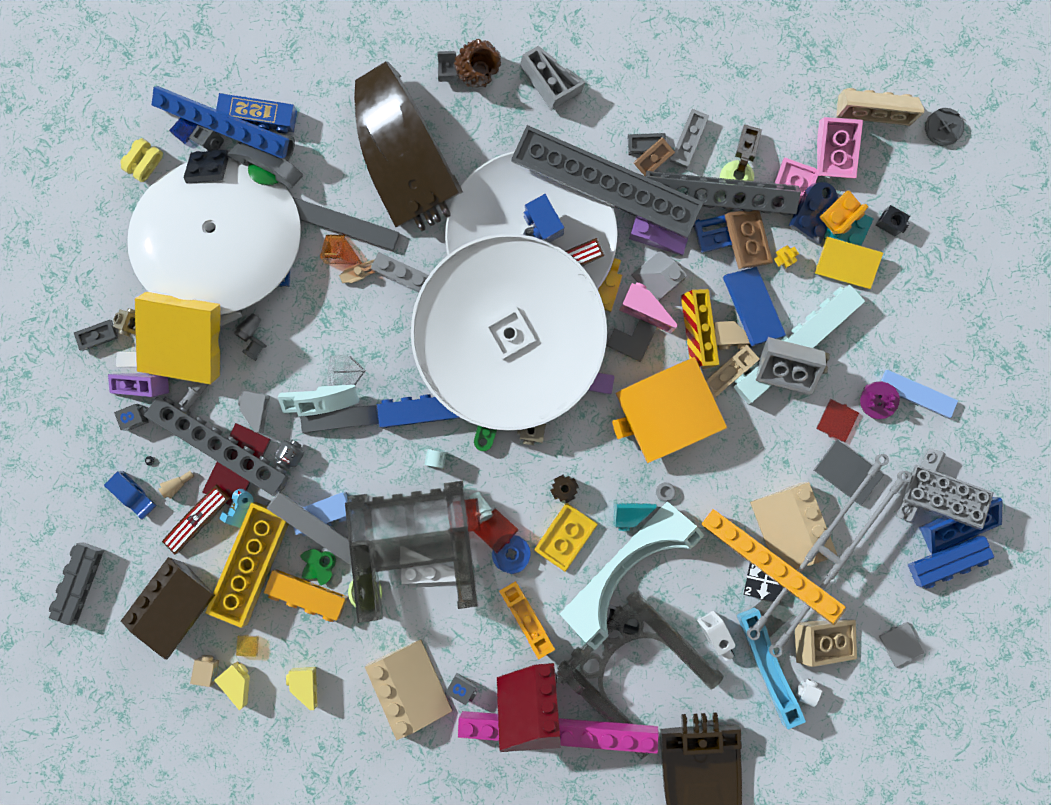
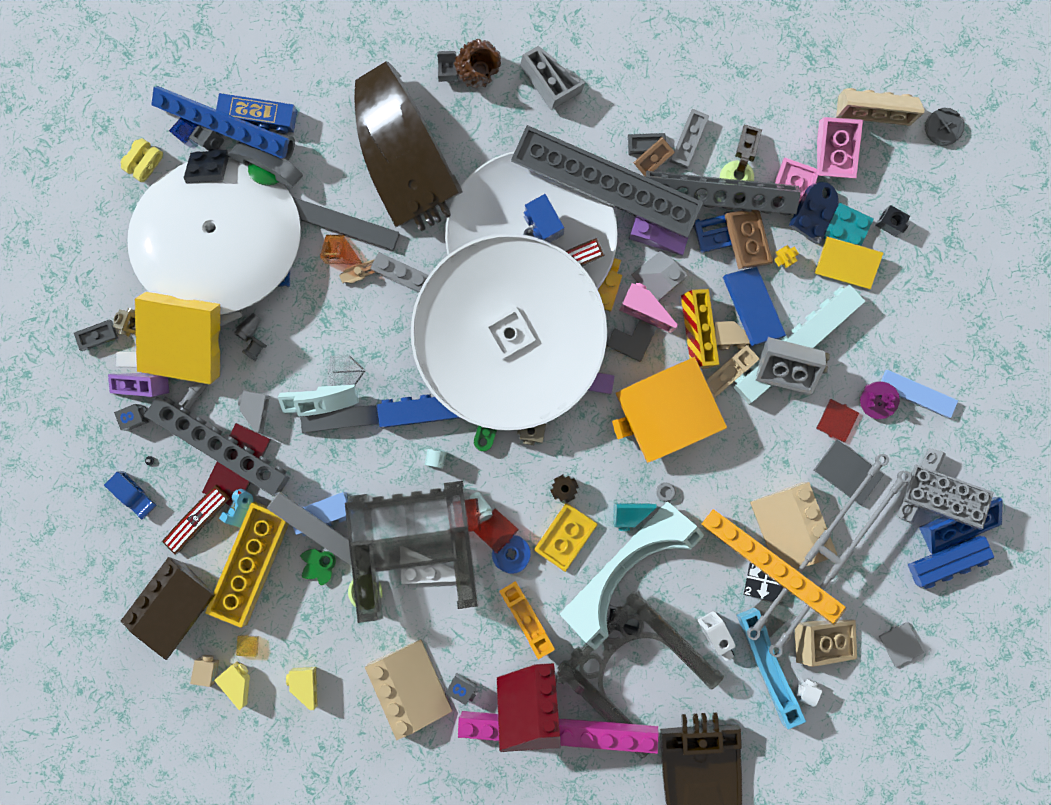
dark grey brick [49,542,104,626] -> none
tan cone [158,471,194,499] -> none
light orange brick [264,569,348,622] -> none
dark grey head [275,439,304,469] -> none
light orange bracket [820,190,868,234] -> none

